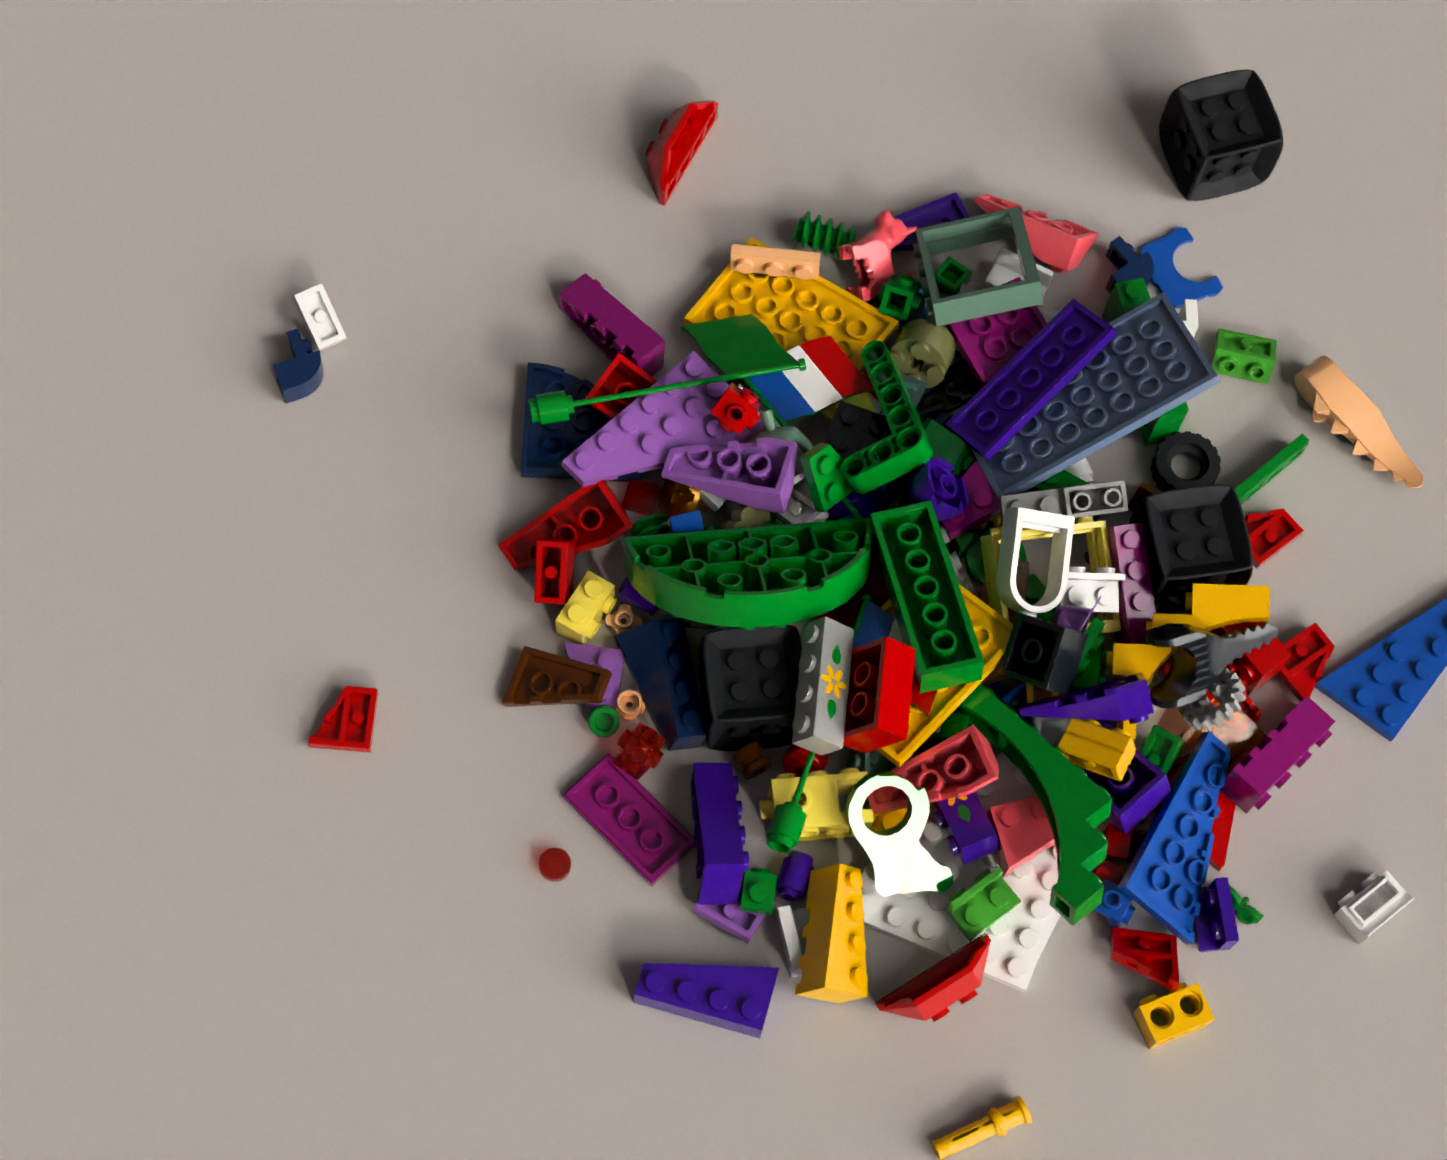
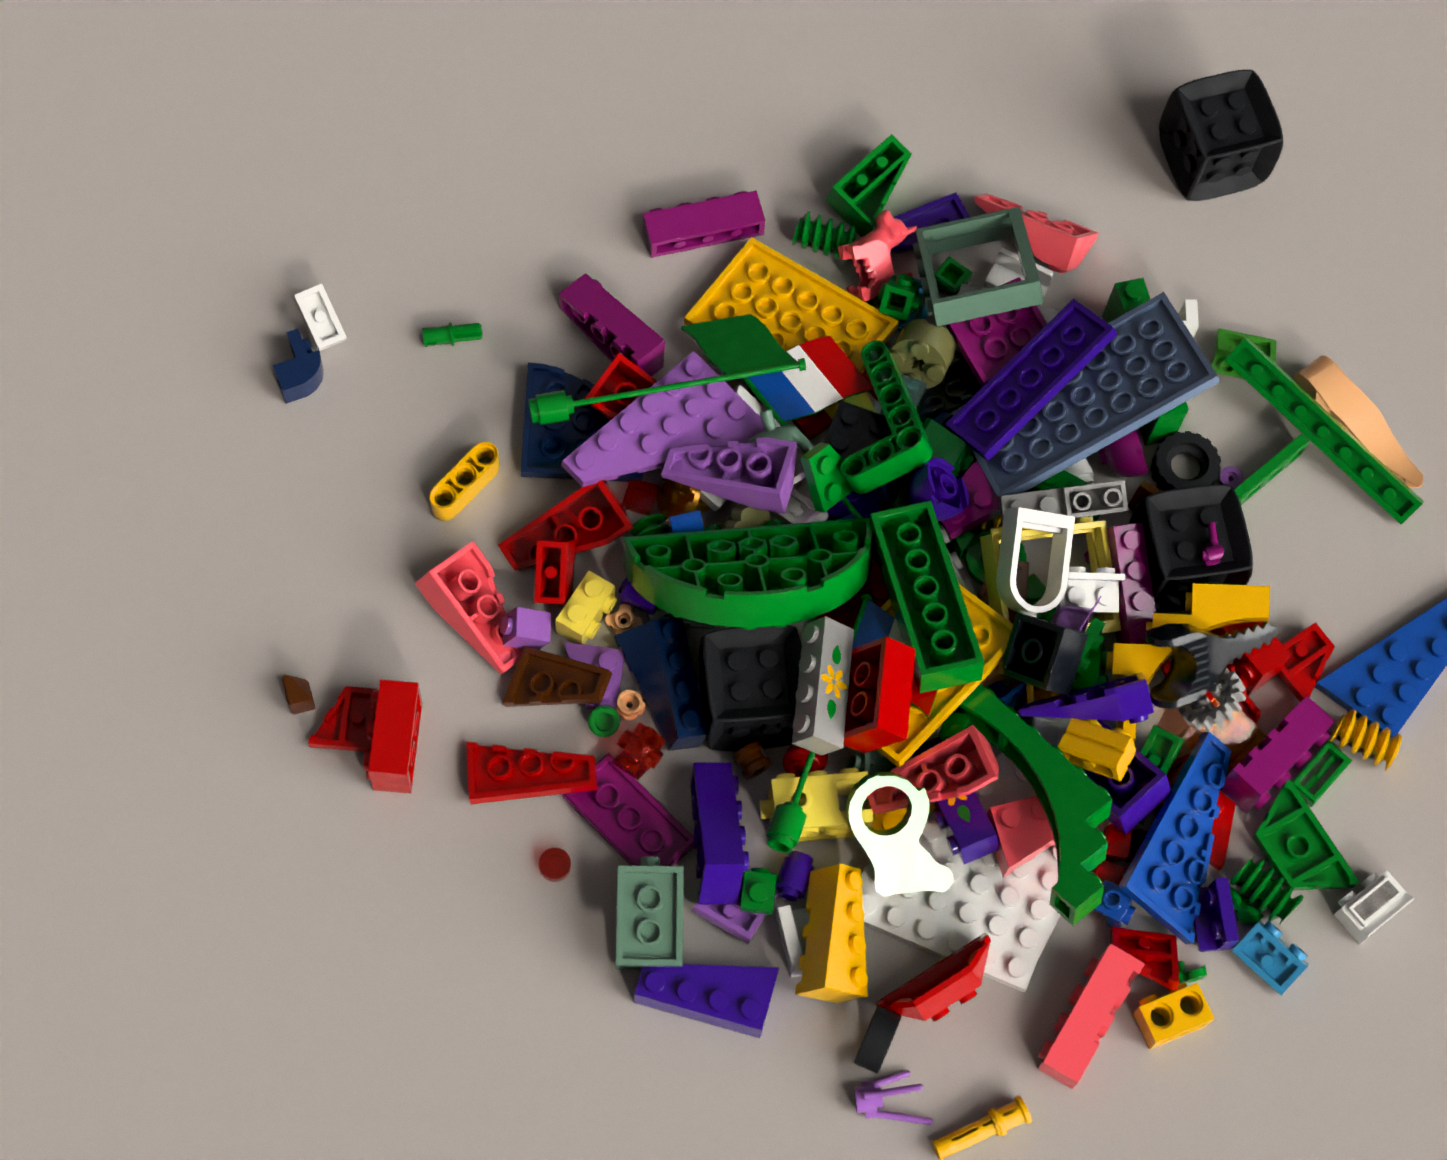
red wedge [645,100,718,206] -> none
red brick [710,382,761,434] -> none
light nougat plate [731,244,821,280] -> none
bright green bracket [945,867,1021,942] -> none
dark blue brick [1106,236,1154,294] -> none
blue piece [1139,227,1223,308] -> none
red wing [1245,508,1304,569] -> none
none -> reddish brown slope [281,675,316,715]
none -> red brick [363,679,423,794]
none -> coral wedge [414,541,523,674]
none -> green axle [422,322,483,347]
none -> yellow beam [429,442,500,521]
none -> red wing [466,741,598,805]
none -> medium lavender brick [500,607,551,650]
none -> sand green torso [615,857,684,969]
none -> magenta brick [643,190,766,258]
none -> red tile [792,410,832,440]
none -> green wedge [825,134,912,237]
none -> black tyre [854,1006,902,1073]
none -> medium lavender plant [854,1070,933,1125]
none -> coral wedge [1037,943,1145,1089]
none -> magenta cylinder [1098,430,1149,477]
none -> green piece [1178,961,1207,983]
none -> magenta hand [1202,522,1224,566]
none -> medium lavender piece [1219,466,1244,489]
none -> green plate [1225,337,1424,524]
none -> green piece [1230,856,1304,924]
none -> dark azure bracket [1232,920,1309,995]
none -> green wing [1252,779,1360,891]
none -> green tile [1292,740,1352,807]
none -> yellow piece [1329,709,1402,771]

